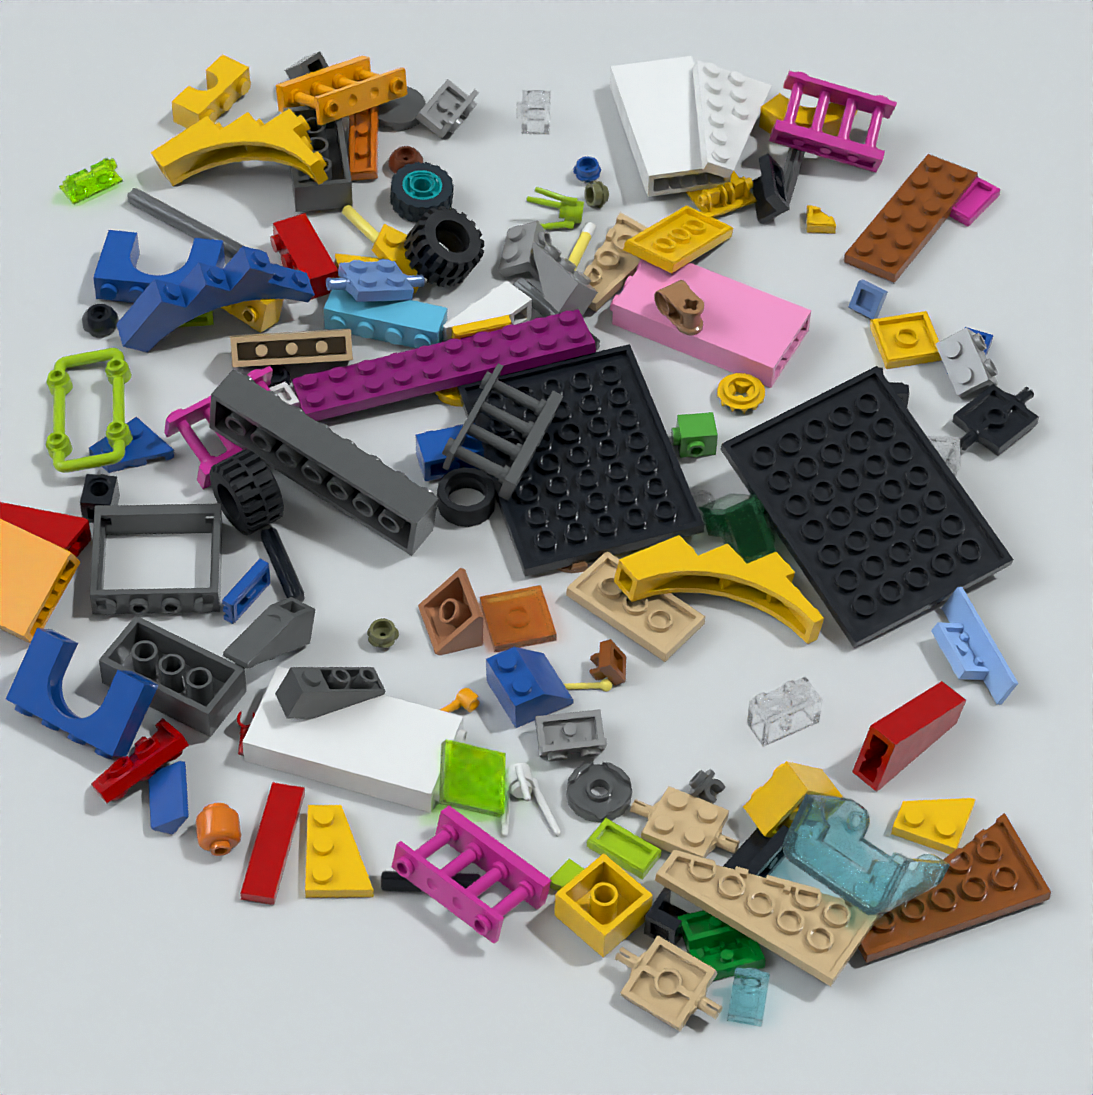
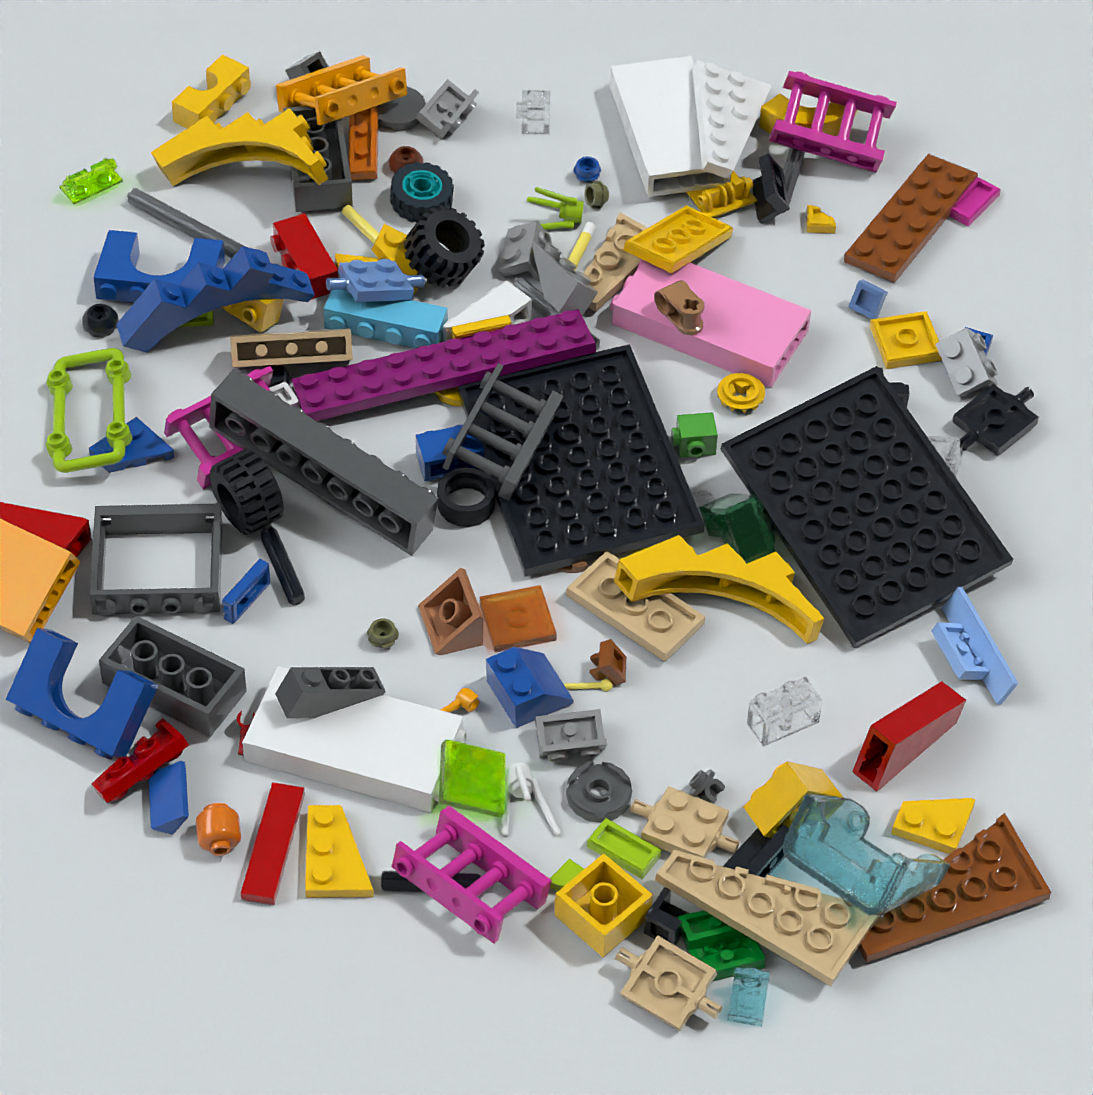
black brick [80,474,120,523] -> none
dark grey slope [223,597,316,668] -> none

